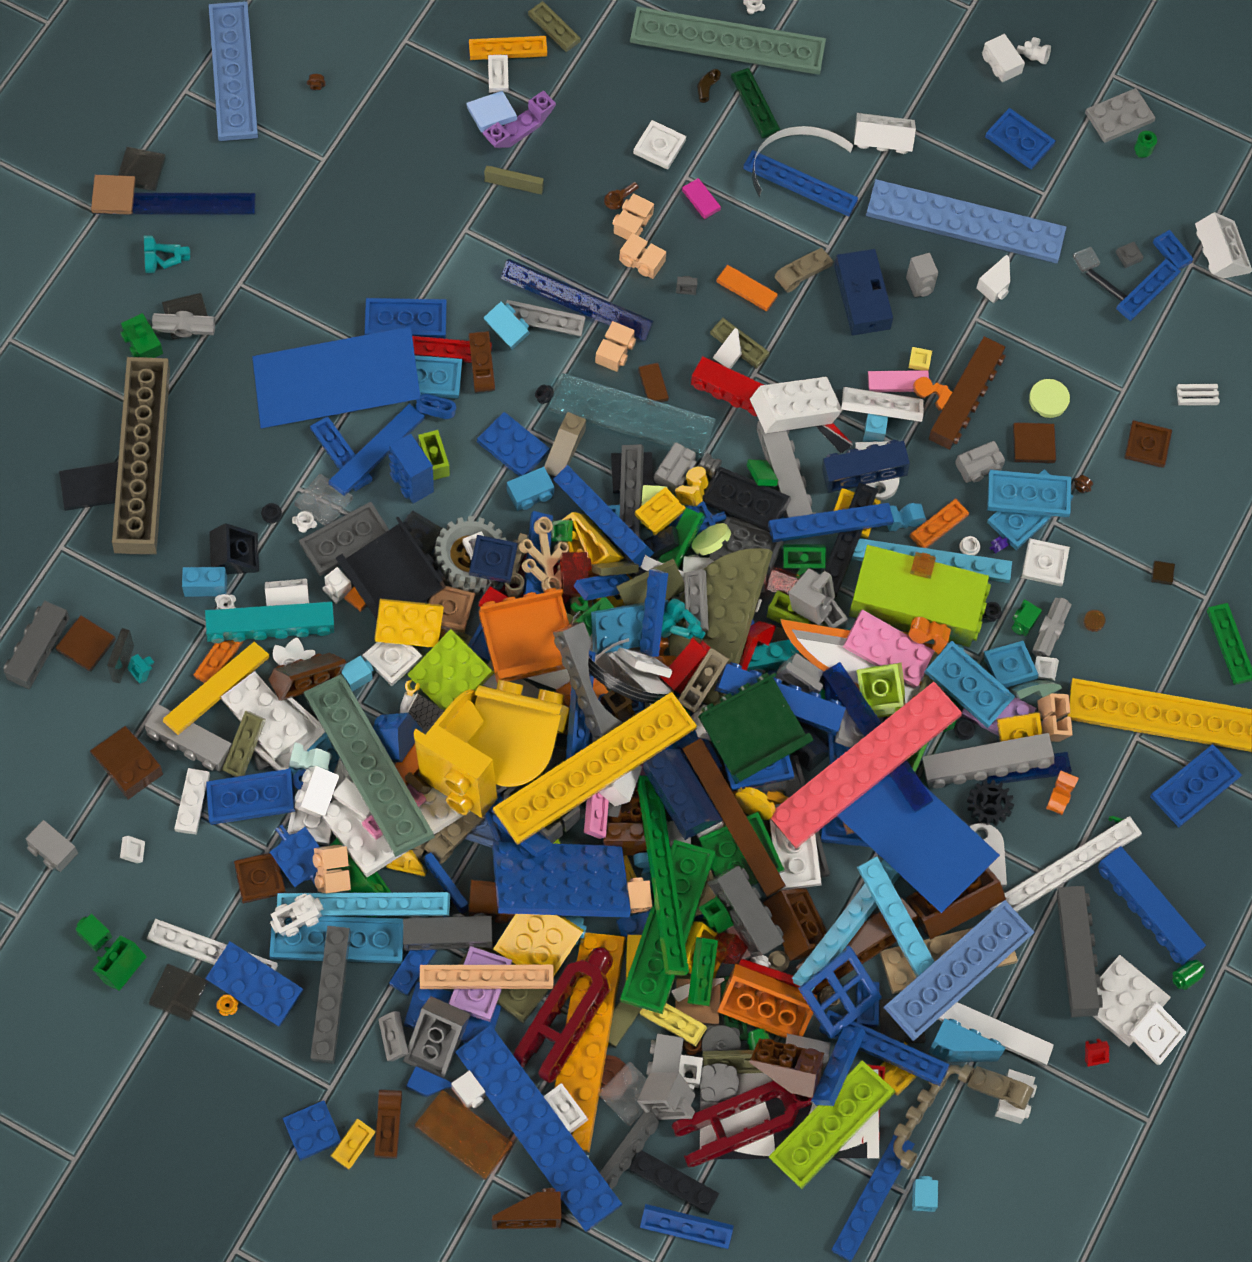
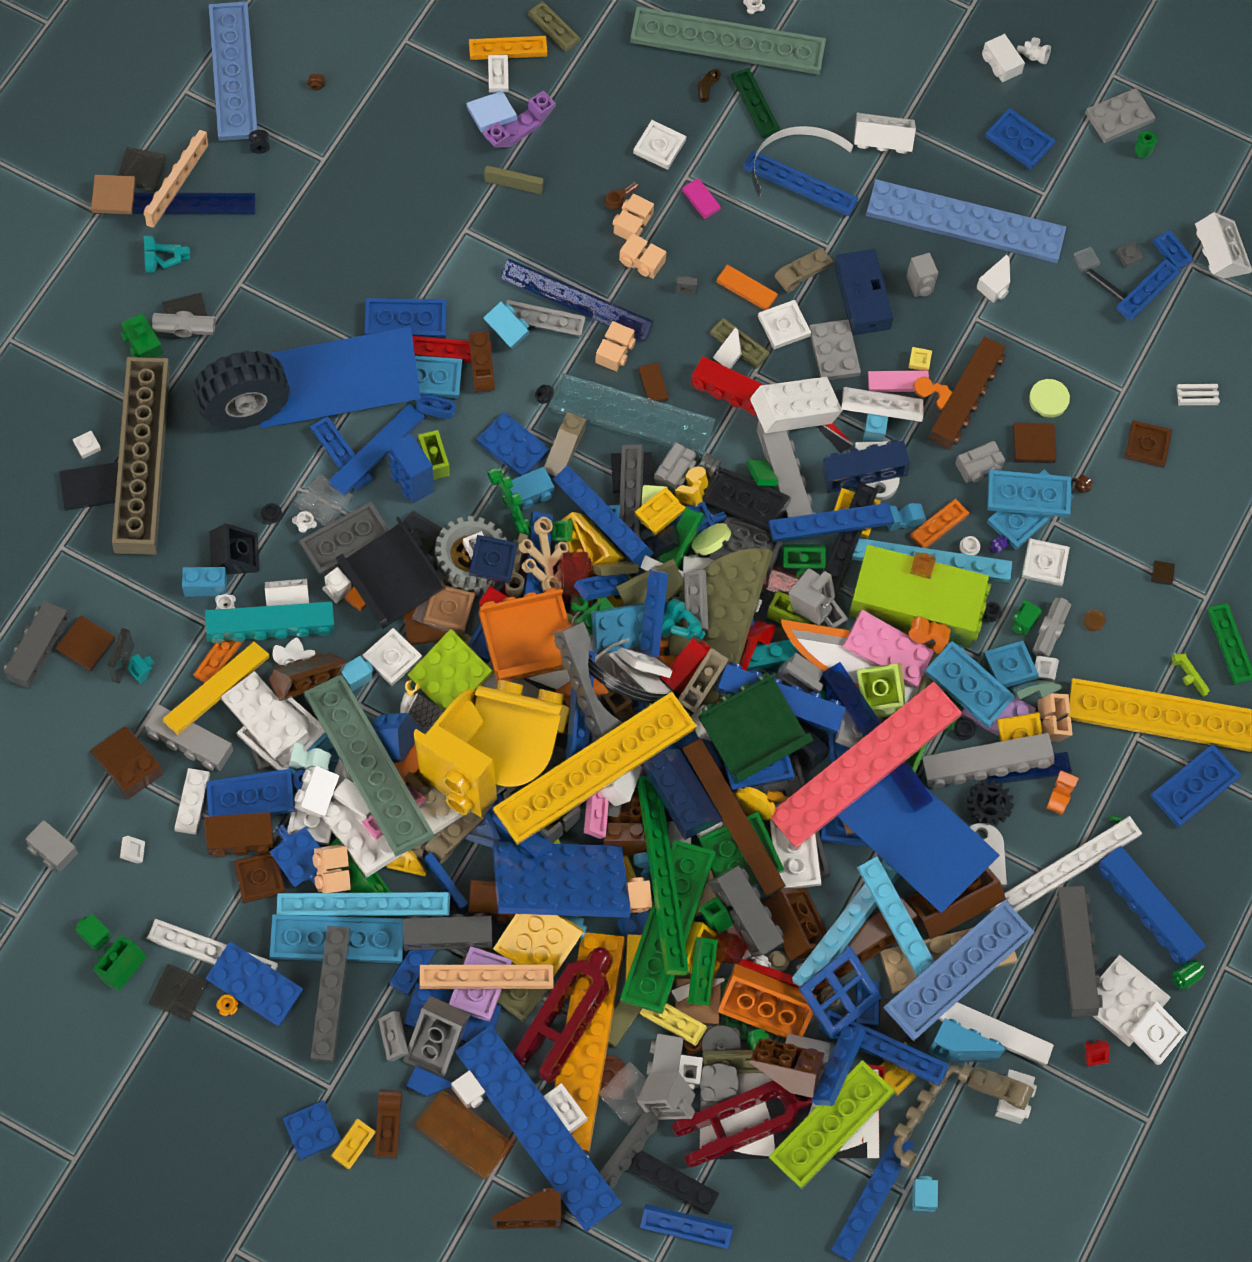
olive tile [222,711,266,777] -> none
white brick [270,894,323,937] -> none
yellow plate [374,599,444,647] -> none
none -> white plate [73,431,101,459]
none -> light nougat plate [144,130,208,228]
none -> black wheel [194,351,290,430]
none -> reddish brown slope [204,812,274,857]
none -> black wheel [249,130,270,154]
none -> green plant [487,467,532,536]
none -> white plate [758,300,811,350]
none -> light grey plate [809,319,861,380]
none -> lime piece [1172,653,1210,697]

